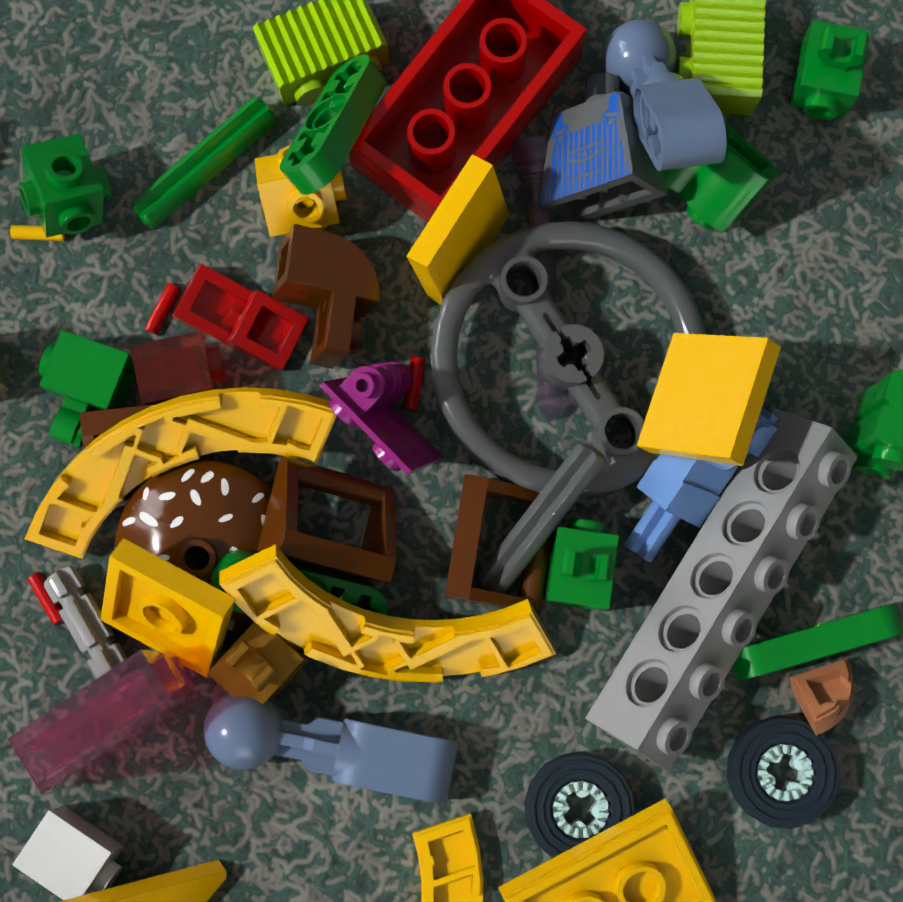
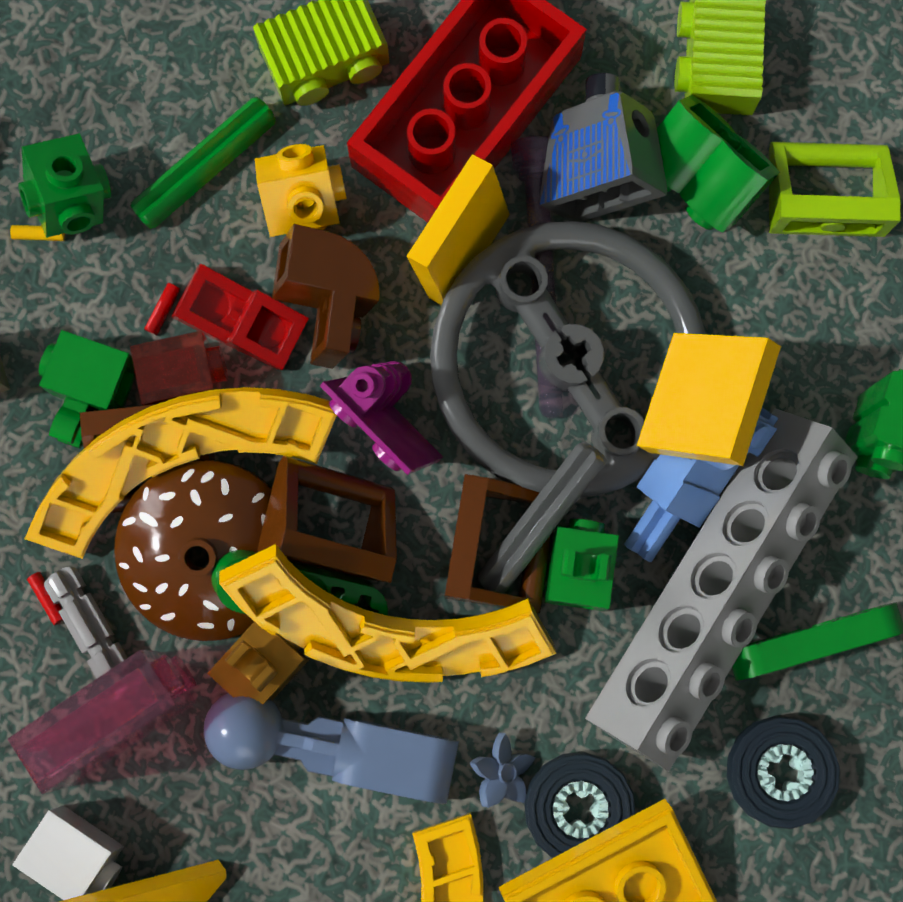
yellow tile [100,538,236,678] -> none
green beam [280,54,387,195] -> none
red piece [403,357,425,412] -> none
sand blue beam [602,19,727,171] -> none
green brick [789,19,871,120] -> none
nougat tile [790,658,853,735] -> none
none -> sand blue plant [470,732,536,808]
none -> lime tile [769,142,901,237]

